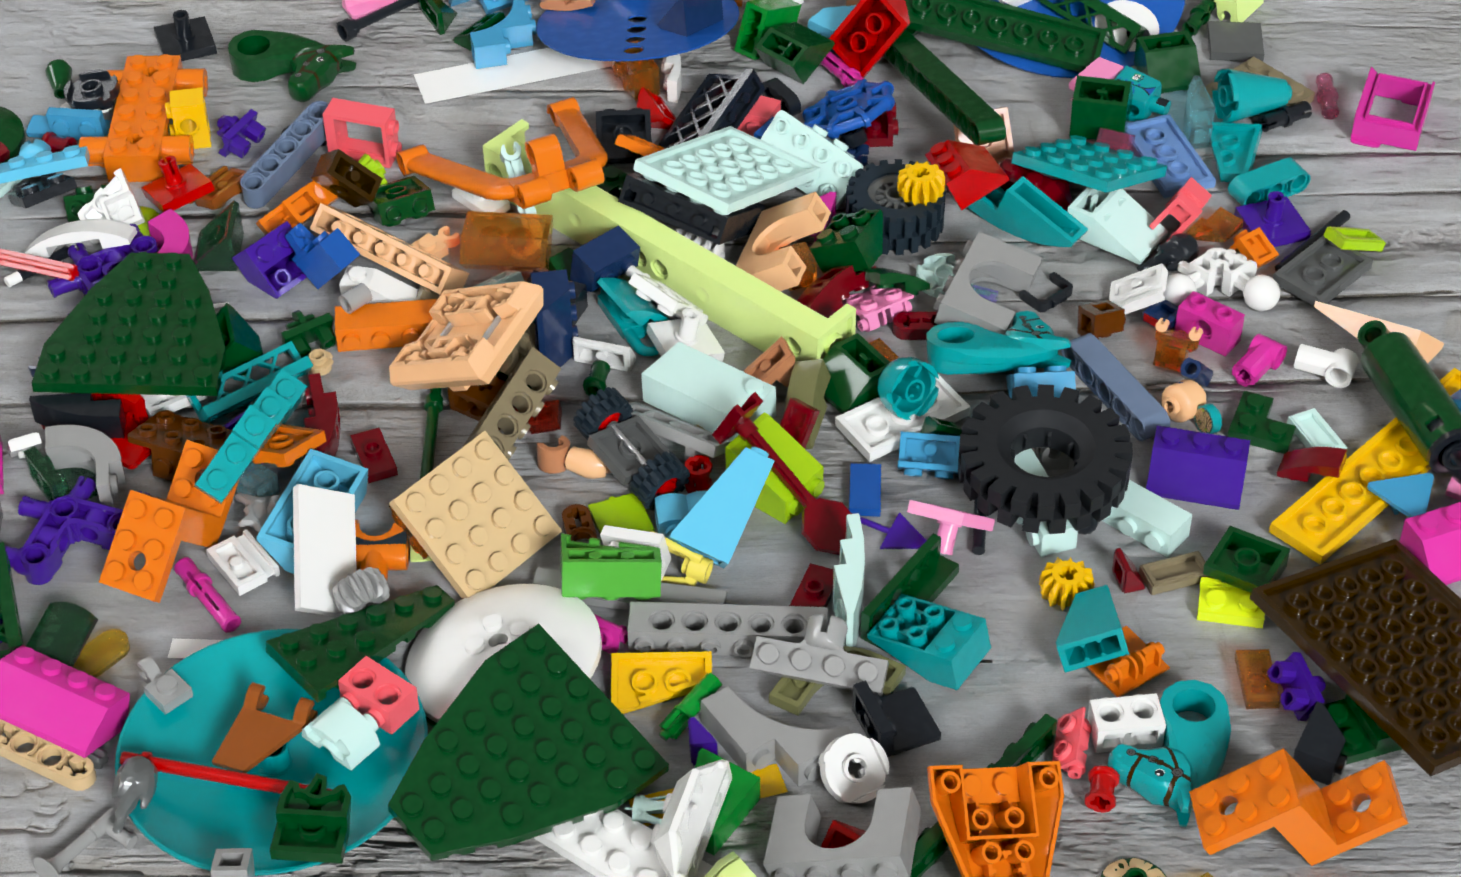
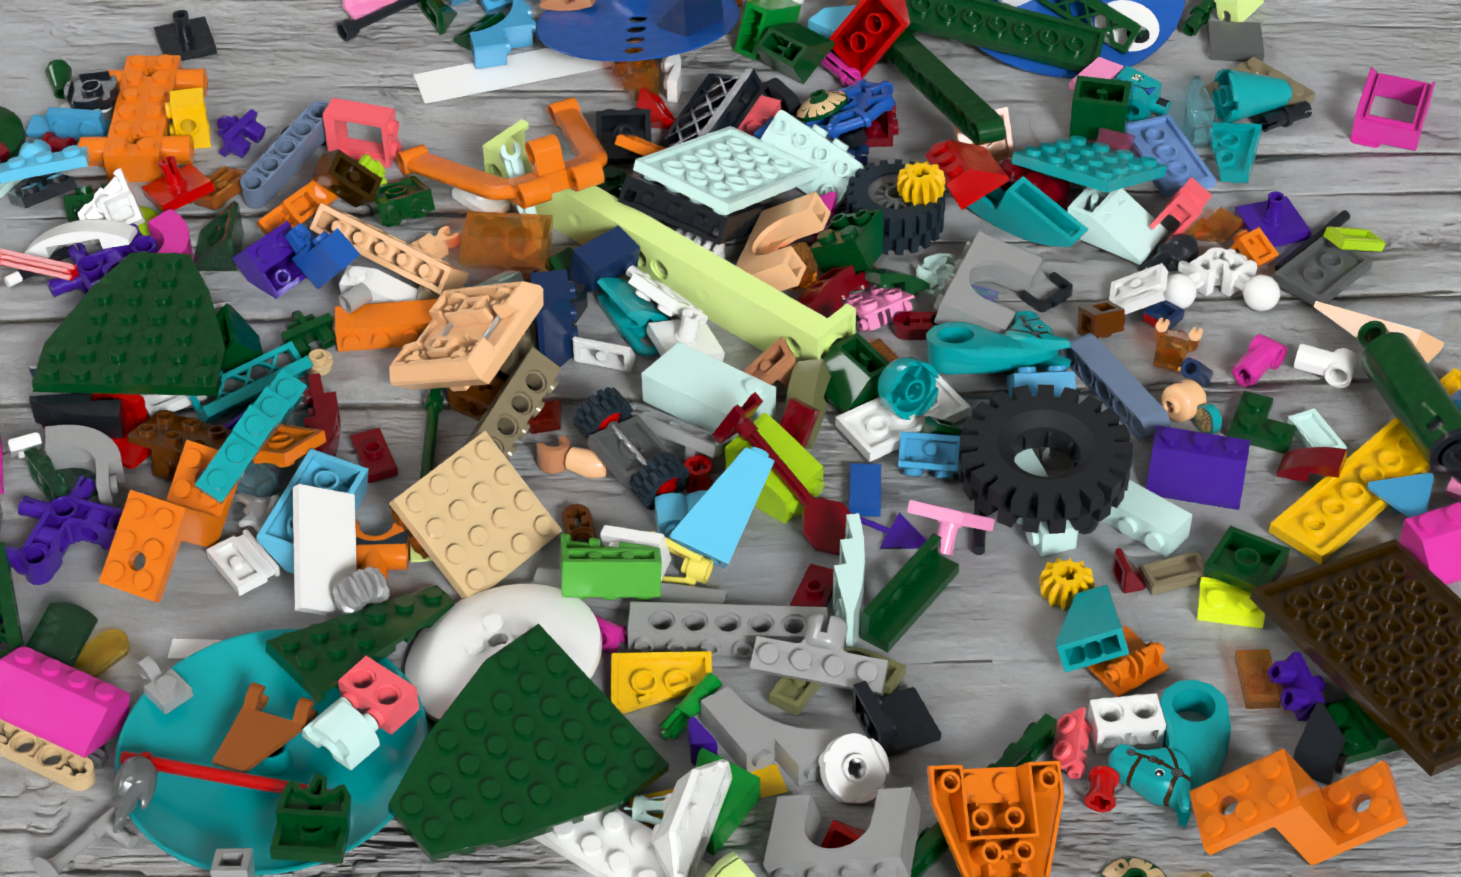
dark pink pin [174,557,241,633] -> none
dark green animal [228,30,357,102] -> none
dark green pin [583,360,611,396] -> none
lime piece [588,493,655,534] -> none
teal slope [867,594,991,690] -> none
dark green slope [1134,30,1202,94] -> none
dark pink brick [1174,291,1245,357] -> none
teal beam [1228,157,1311,206] -> none
clear pink pin [1315,73,1340,119] -> none
none -> dish [797,89,848,122]

